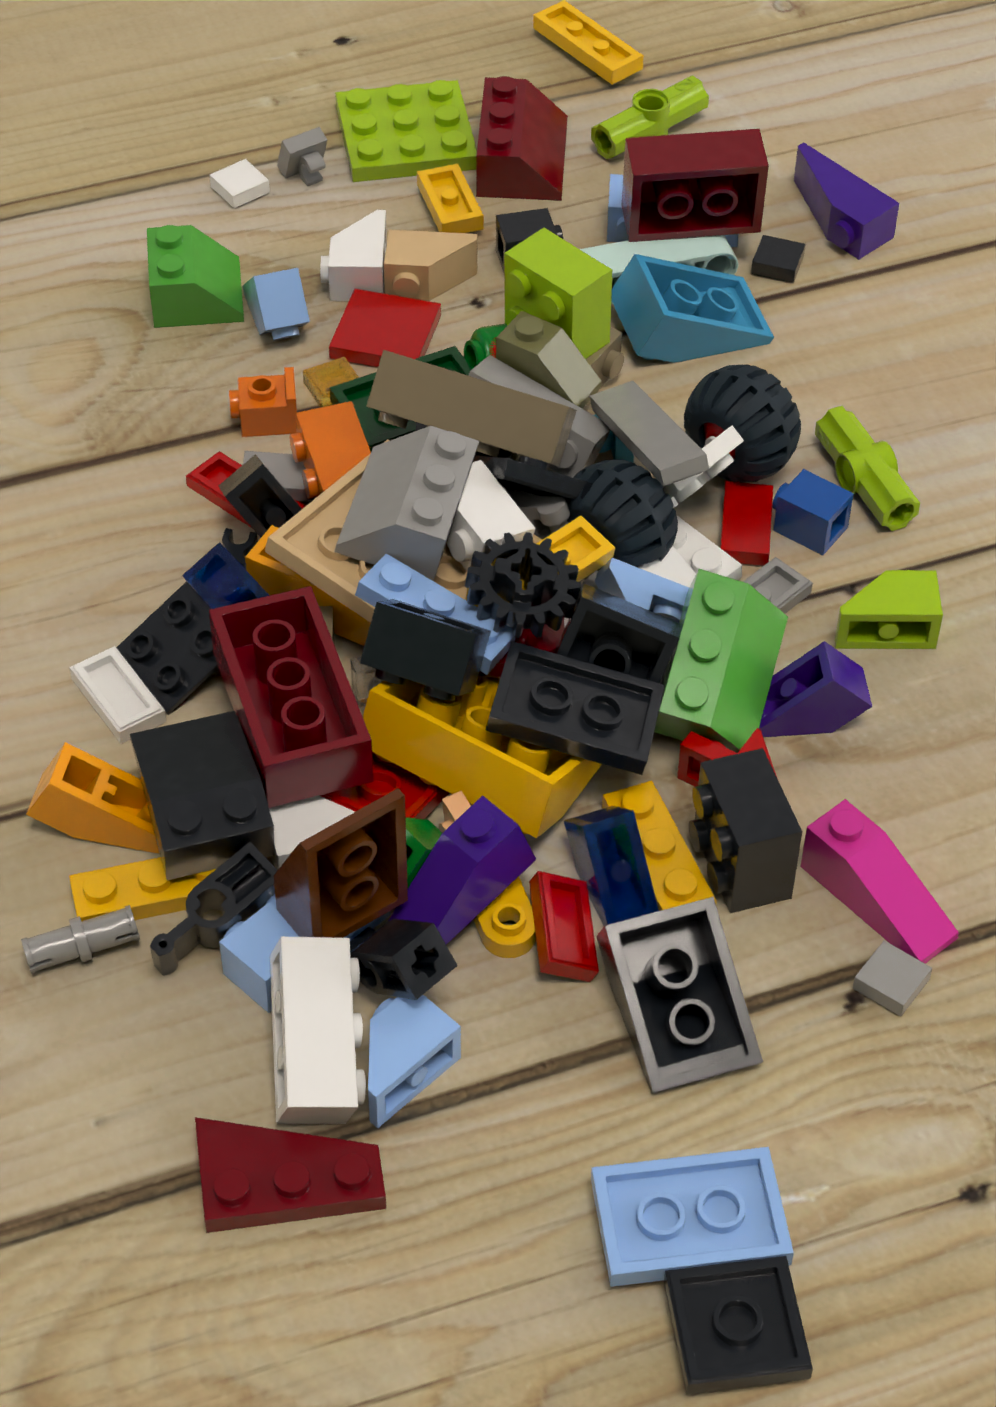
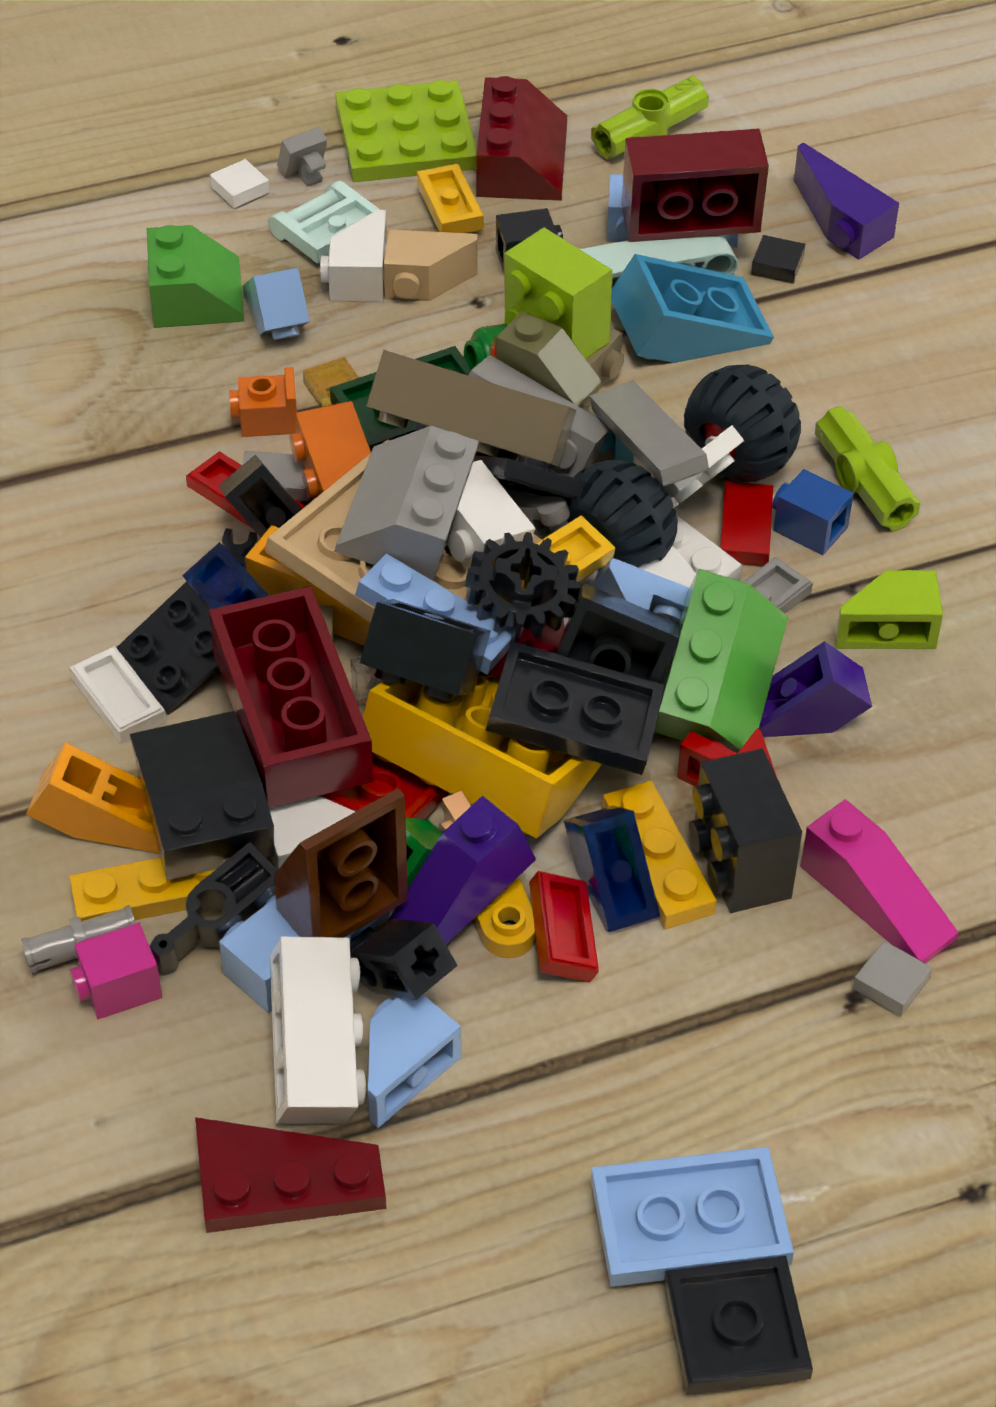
red tile [329,288,441,367] -> none
yellow plate [533,0,644,85] -> none
black slope [596,897,763,1094] -> none
none -> dark pink brick [69,922,162,1020]
none -> light aqua plate [268,180,380,264]

